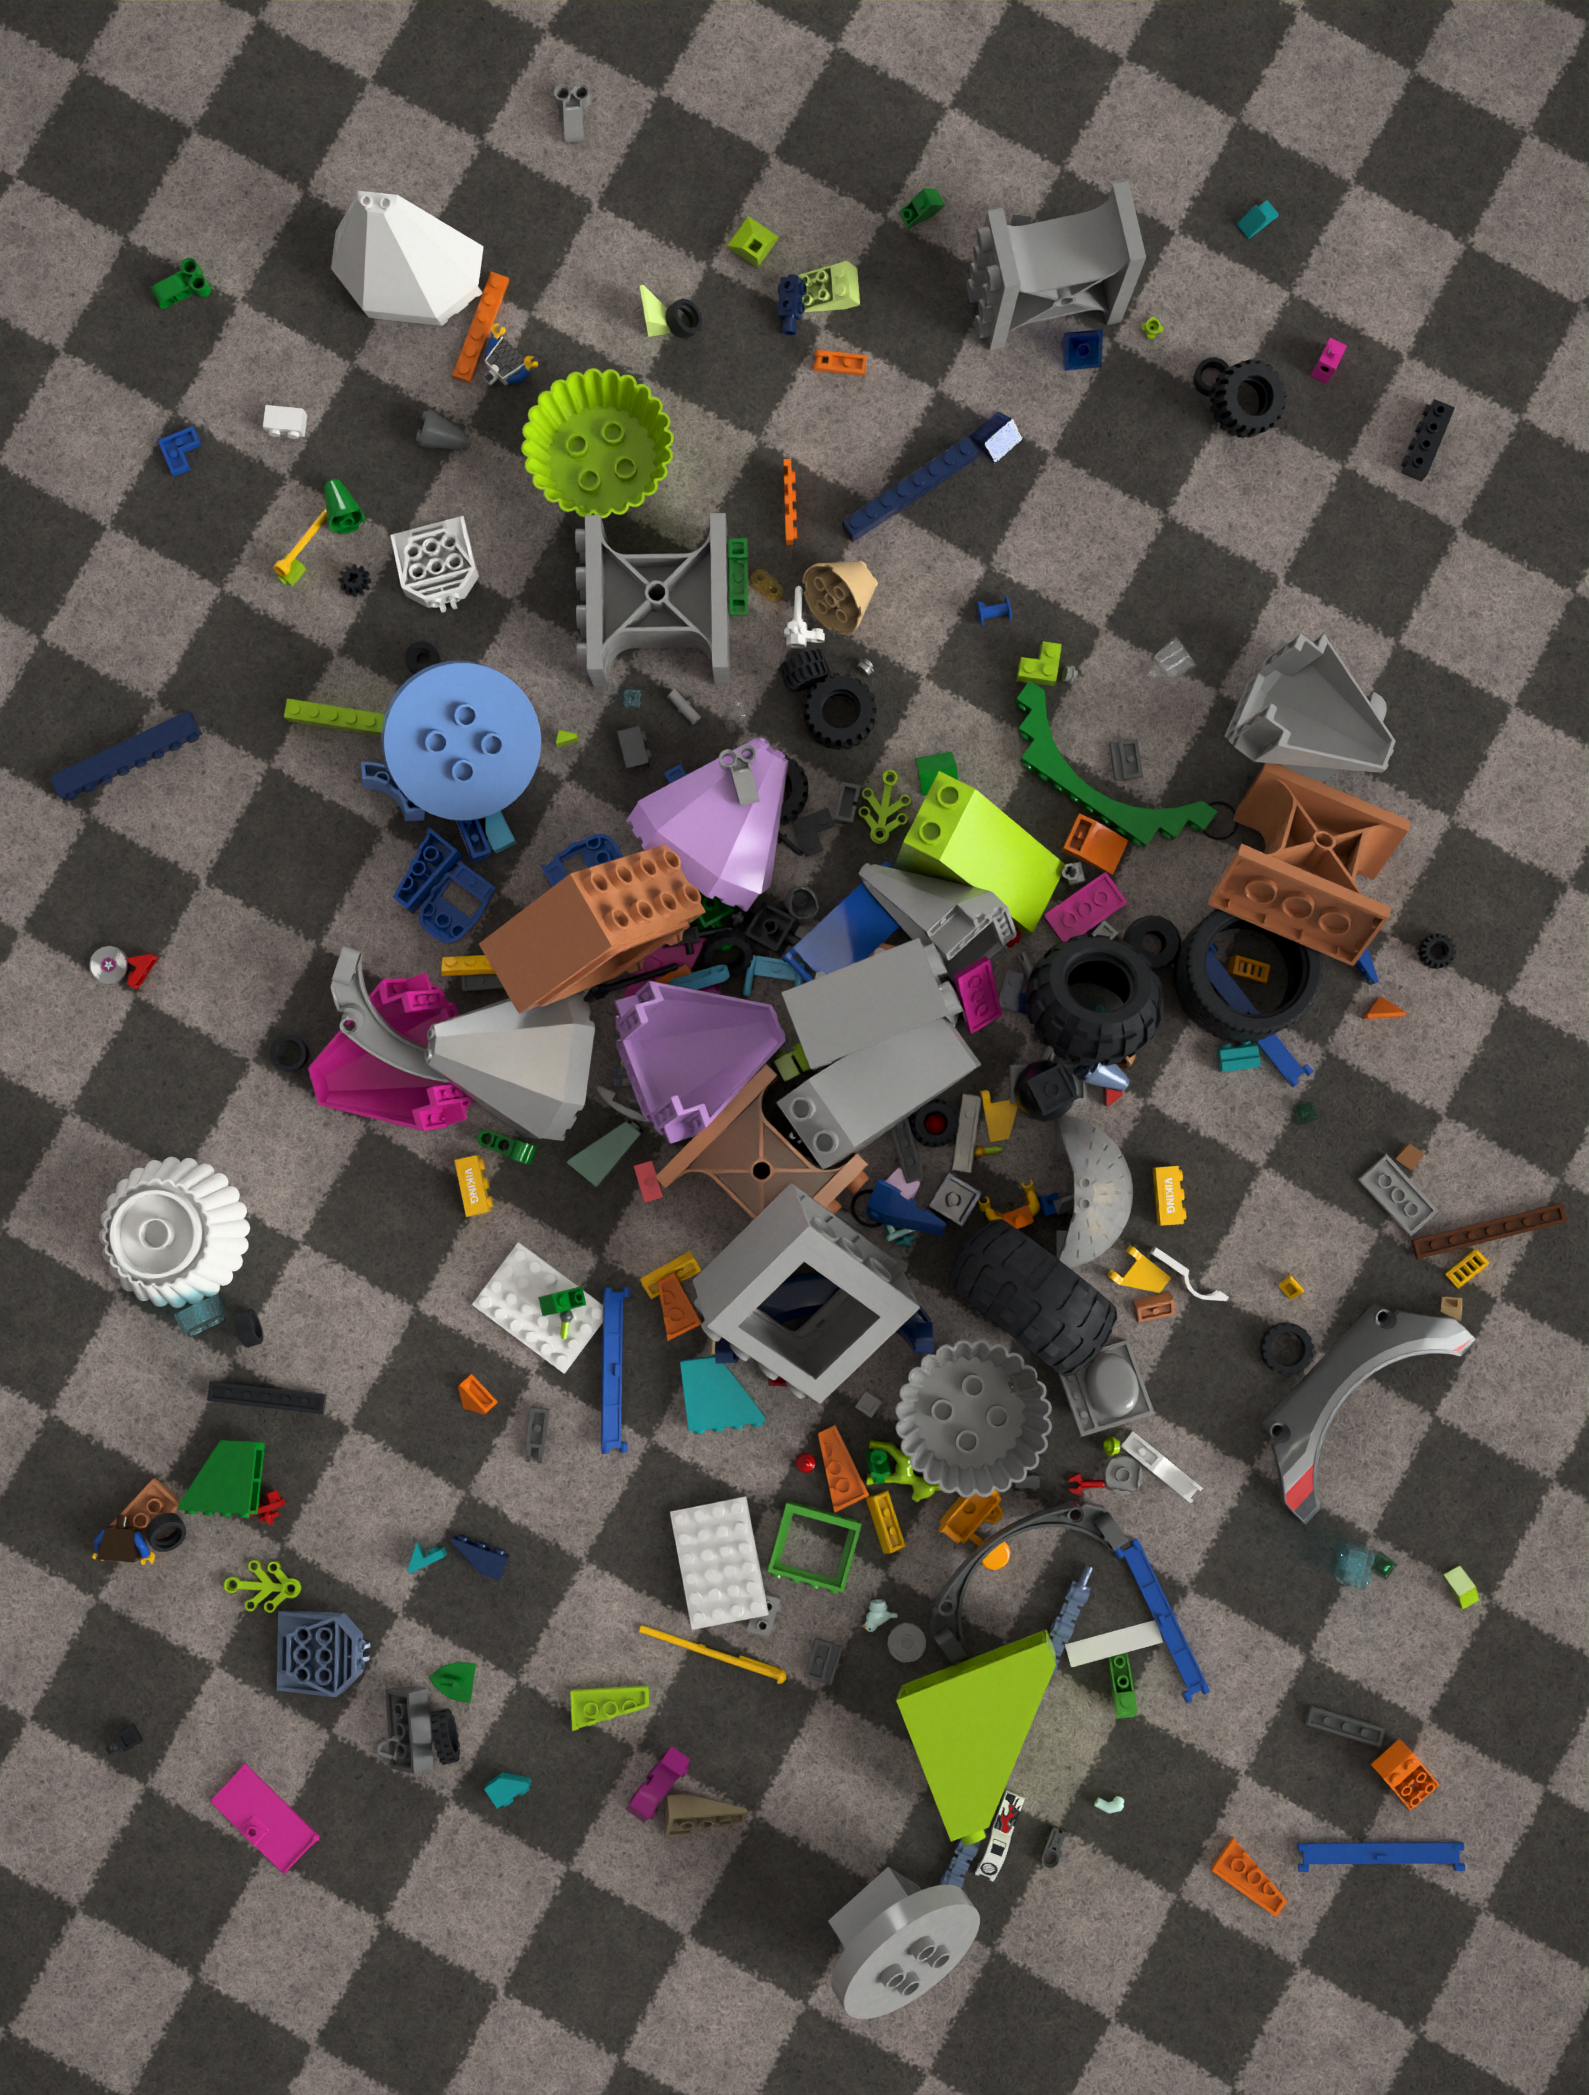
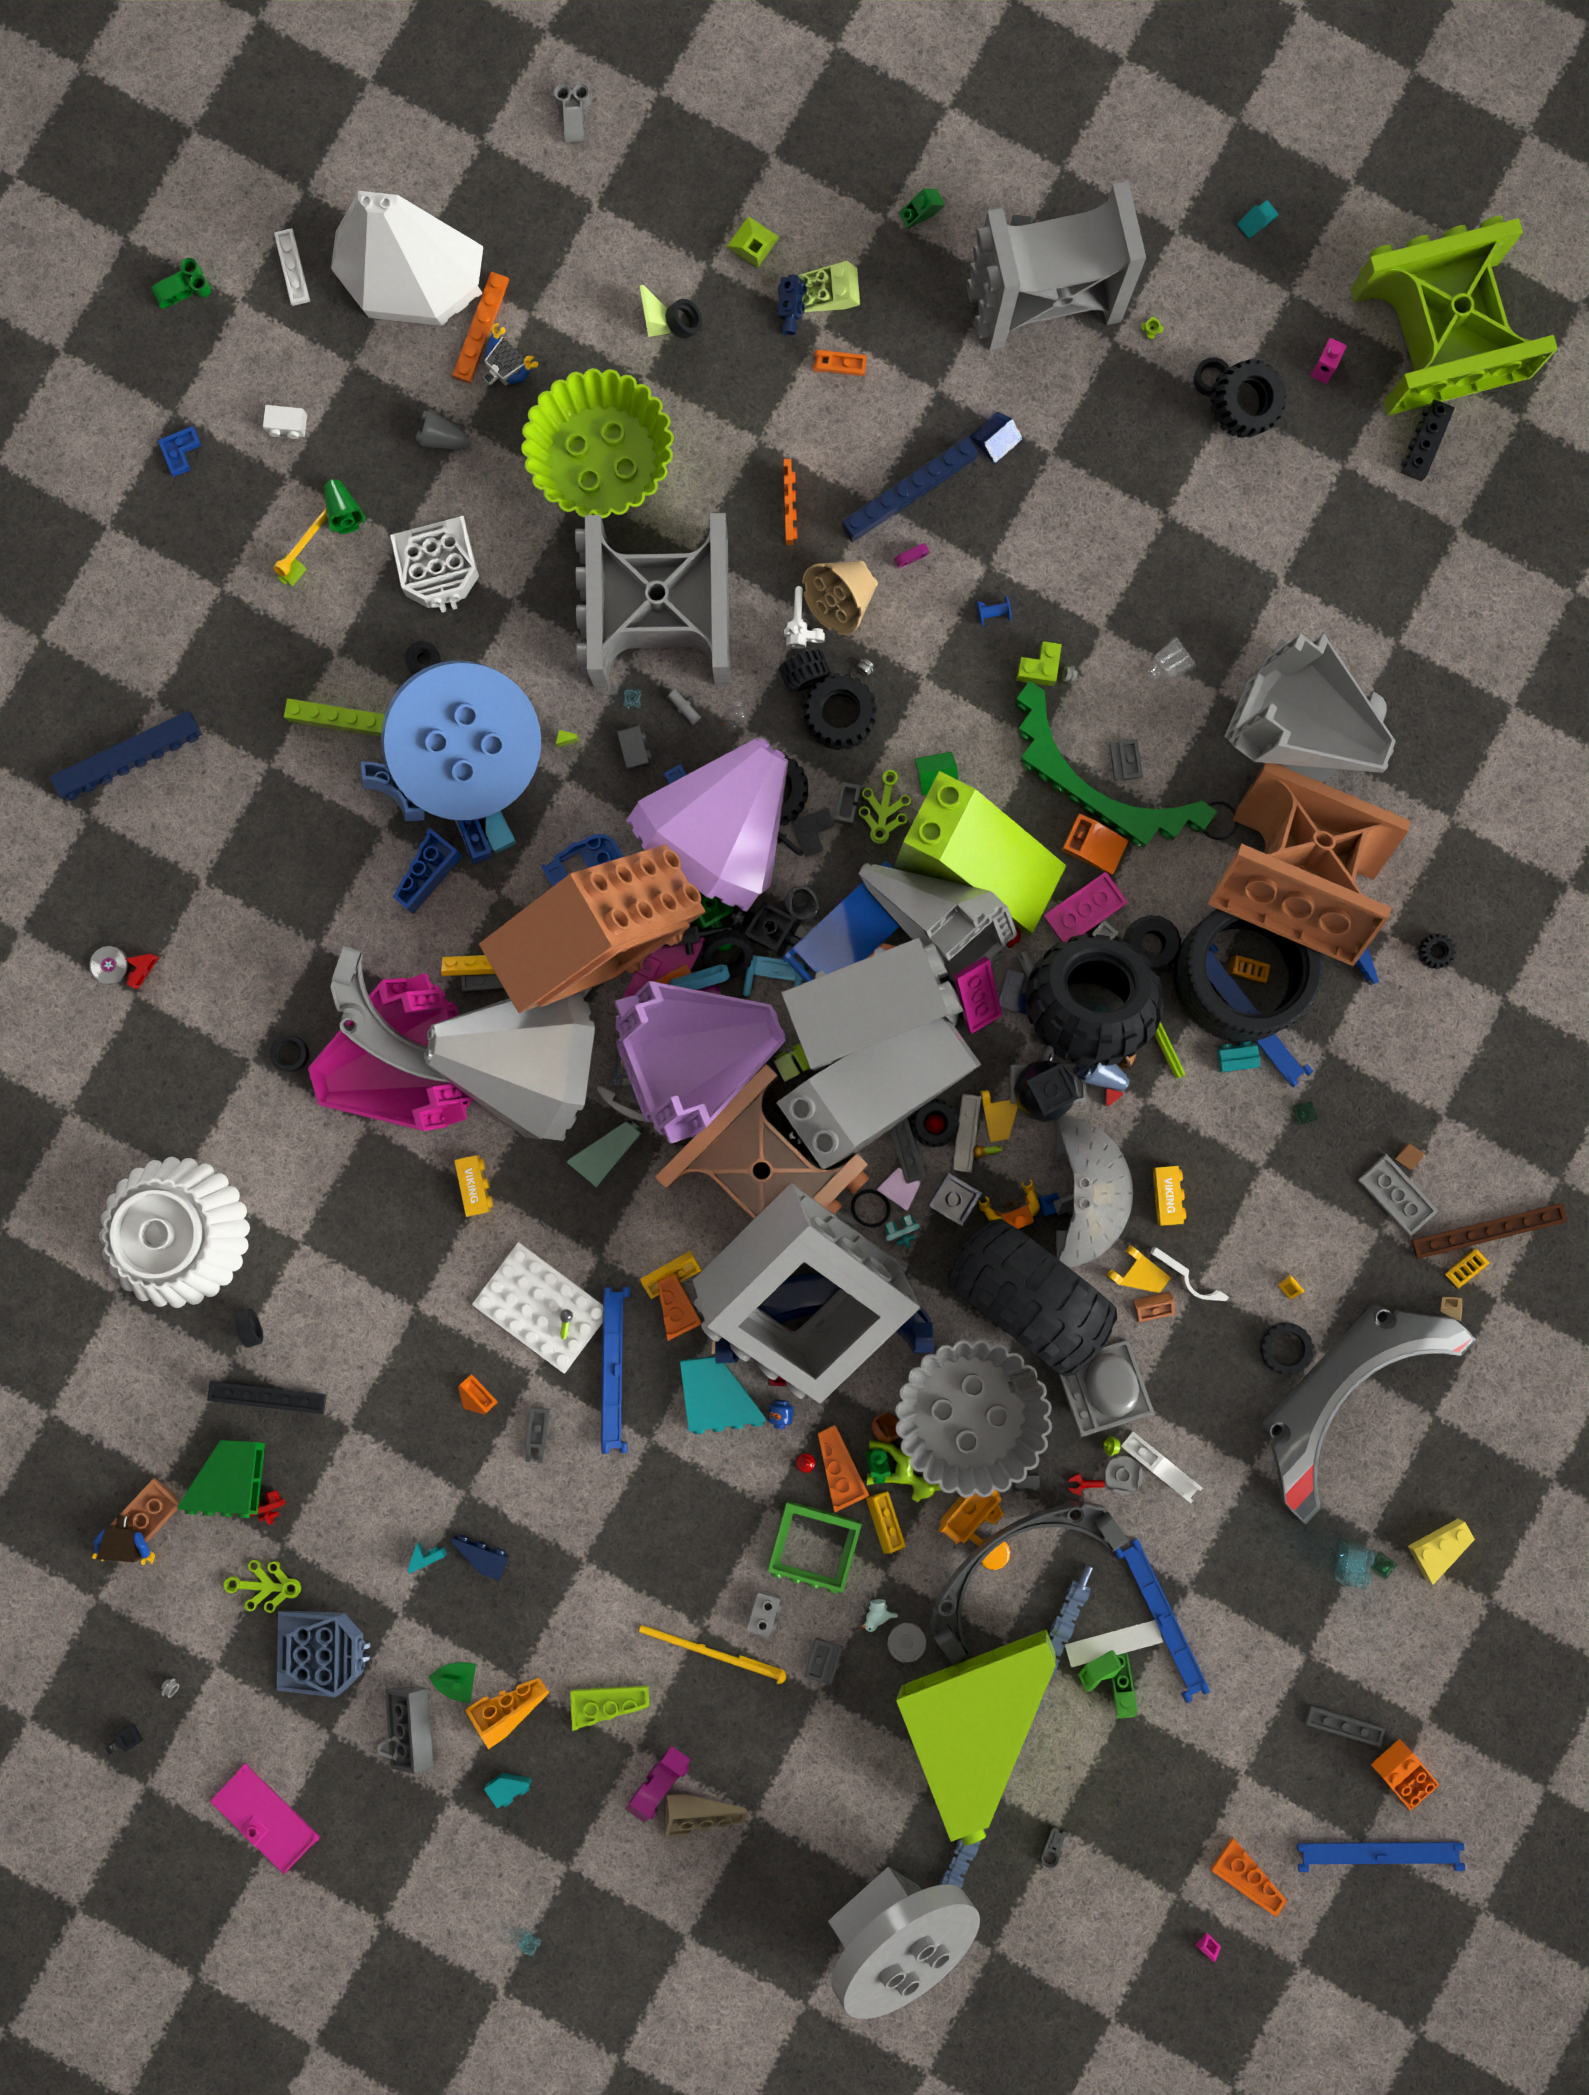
black tyre [145,1513,186,1552] -> none
clear light blue brick [174,1293,228,1336] -> none
black gear [338,564,371,597] -> none
blue slope [419,861,497,943] -> none
black tyre [431,1708,460,1765] -> none
green piece [477,1130,537,1165] -> none
green slope [538,1286,586,1316] -> none
black piece [592,963,679,1000] -> none
coral plate [634,1161,663,1203] -> none
white plate [670,1496,769,1630] -> none
light grey piece [719,745,759,806] -> none
green slope [728,538,748,616] -> none
clear yellow plate [751,569,784,602] -> none
light grey plate [855,1390,882,1418] -> none
blue wedge [866,1179,946,1236] -> none
piece [975,1790,1025,1881] -> none
clear blue slope [1061,329,1103,371] -> none
light grey piece [1062,862,1085,885] -> none
light aqua arm [1094,1796,1124,1813] -> none
orange slope [1363,997,1406,1019] -> none
lime slope [1443,1565,1479,1610] -> none
none -> light grey plate [161,1678,179,1698]
none -> white tile [274,228,310,306]
none -> light orange wedge [465,1677,549,1749]
none -> clear light blue plate [518,1932,542,1956]
none -> blue head [768,1400,794,1429]
none -> dark orange hair [871,1412,899,1443]
none -> magenta beam [894,543,930,569]
none -> bright green slope [1078,1650,1122,1692]
none -> lime axle [1155,1022,1185,1079]
none -> dark pink slope [1195,1933,1221,1962]
none -> lime piece [1350,215,1558,416]
none -> light yellow wedge [1408,1519,1475,1585]

